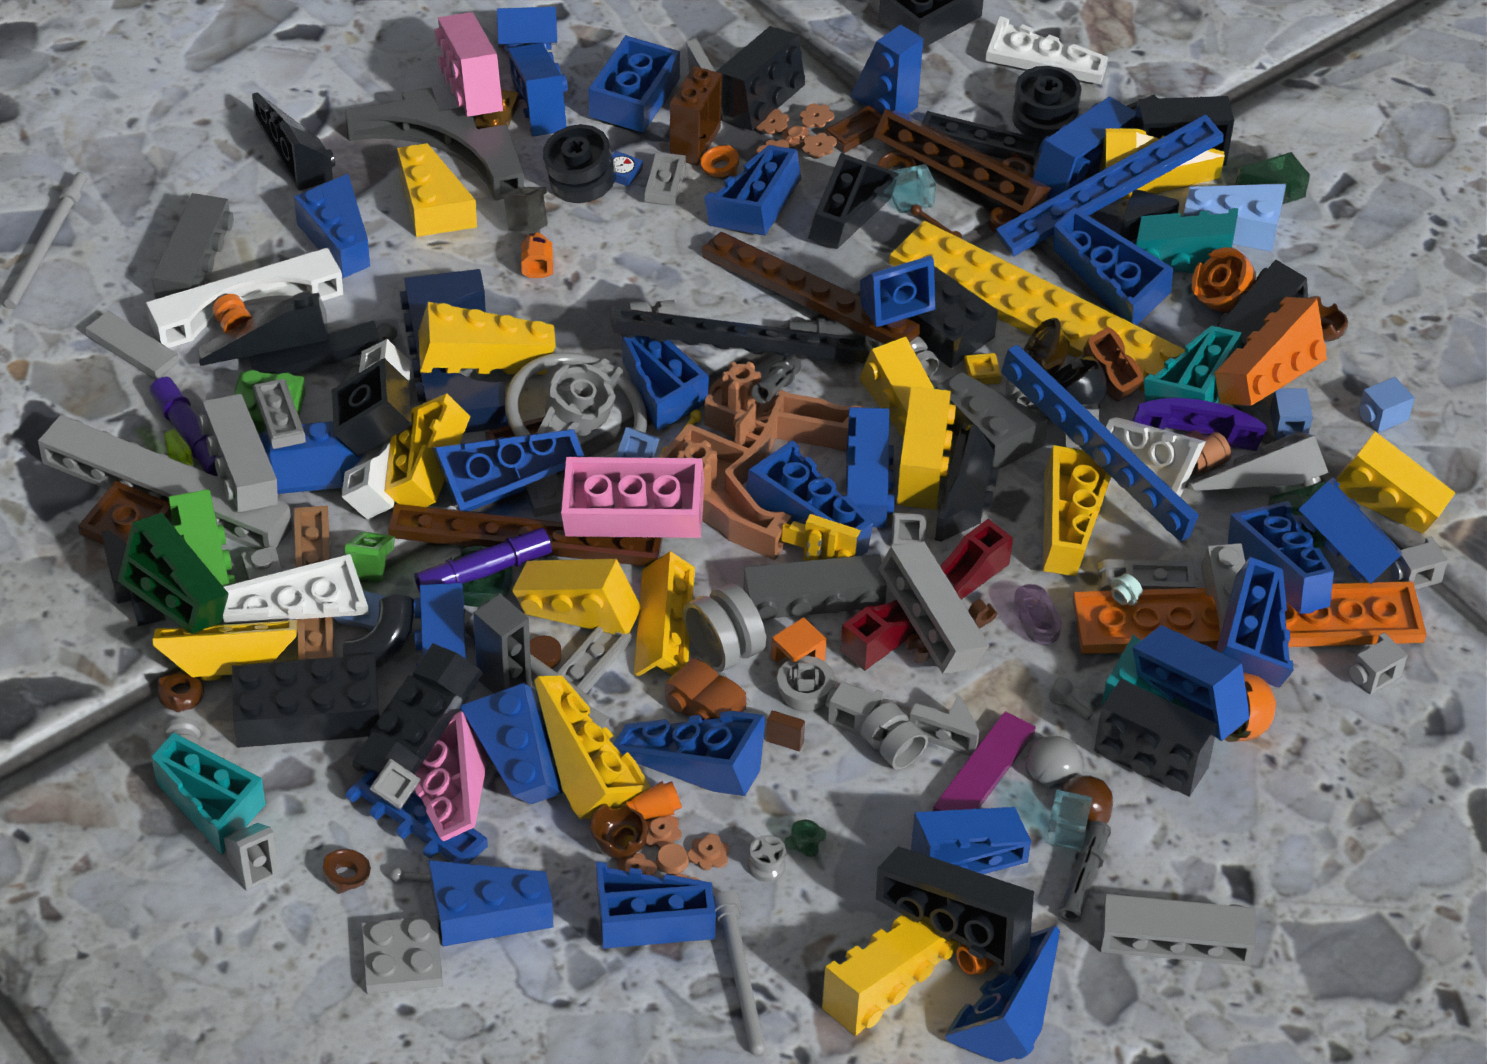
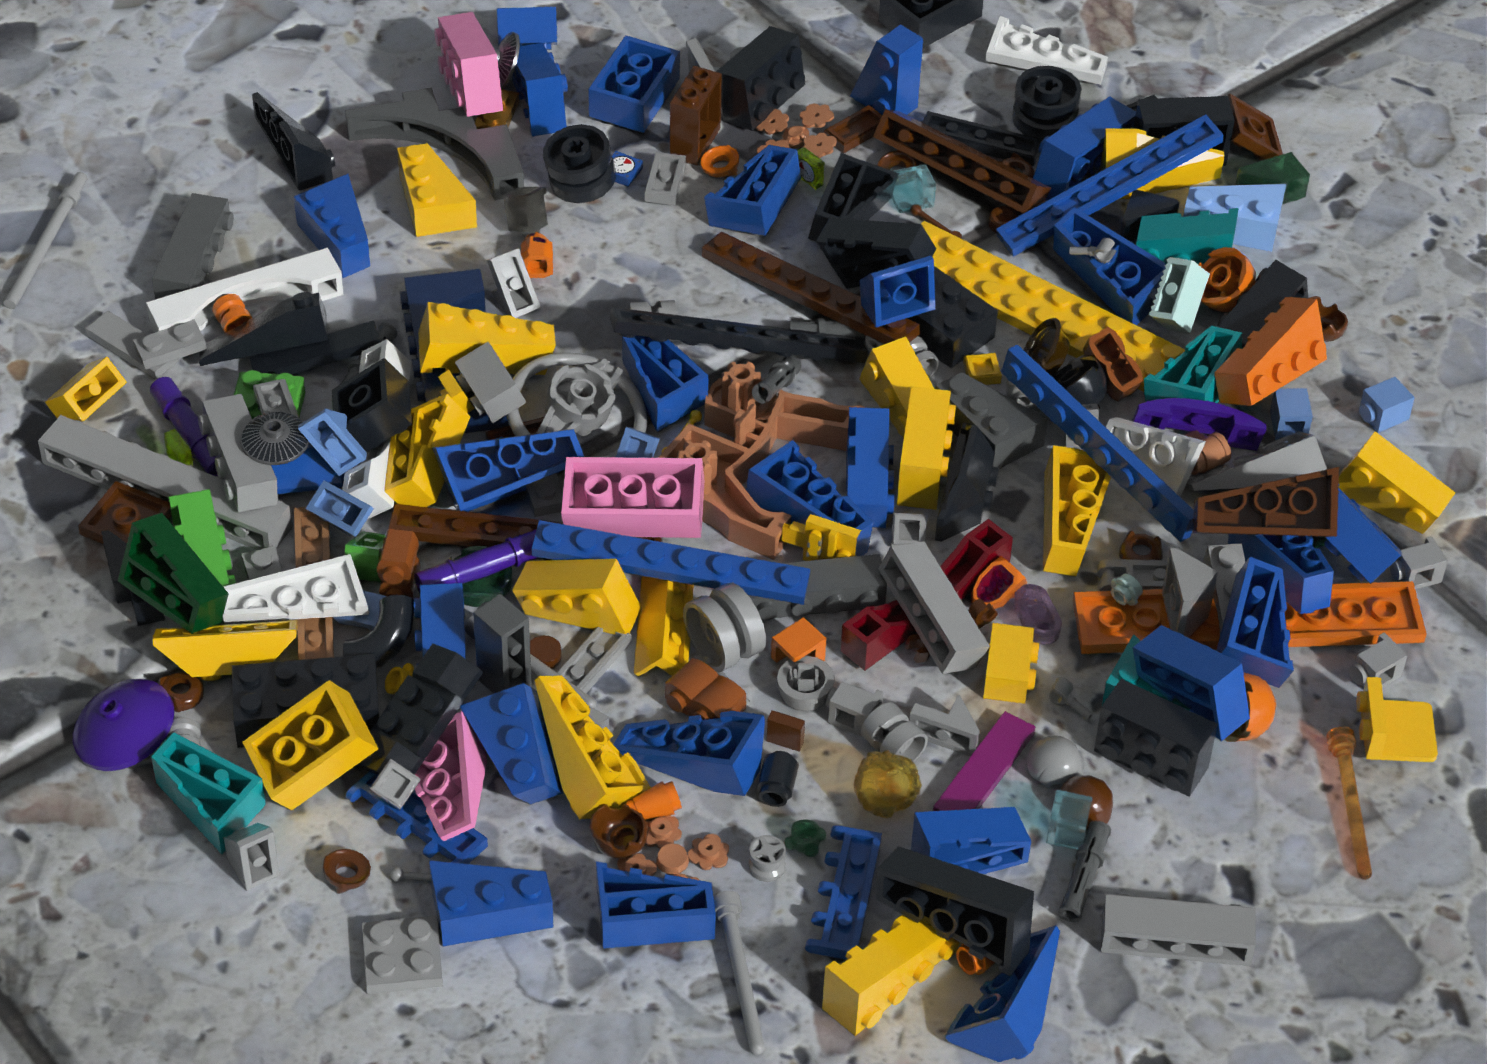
none -> yellow brick [45,357,127,422]
none -> dark purple dish [73,679,174,771]
none -> light grey plate [133,319,207,370]
none -> dish [241,412,309,465]
none -> yellow brick [242,680,379,810]
none -> medium blue slope [298,408,367,476]
none -> medium blue slope [306,480,374,537]
none -> dark orange brick [377,529,421,598]
none -> yellow plate [385,663,414,695]
none -> yellow plate [438,370,475,413]
none -> light grey brick [455,342,527,423]
none -> slope [487,248,541,318]
none -> dish [494,32,520,89]
none -> blue plate [532,520,810,605]
none -> black brick [757,751,799,807]
none -> clear neon green tile [797,147,825,190]
none -> blue hinge [805,825,882,960]
none -> black wedge [816,218,936,289]
none -> clear yellow hair [853,750,922,819]
none -> rock [971,556,1027,609]
none -> yellow brick [983,623,1039,704]
none -> light grey hand [1069,238,1116,263]
none -> reddish brown piece [1119,531,1163,560]
none -> light aqua brick [1149,257,1210,333]
none -> light grey slope [1162,548,1218,638]
none -> reddish brown wedge [1193,467,1339,537]
none -> reddish brown plate [1227,93,1284,165]
none -> clear orange piece [1326,727,1372,880]
none -> yellow bracket [1356,677,1438,762]

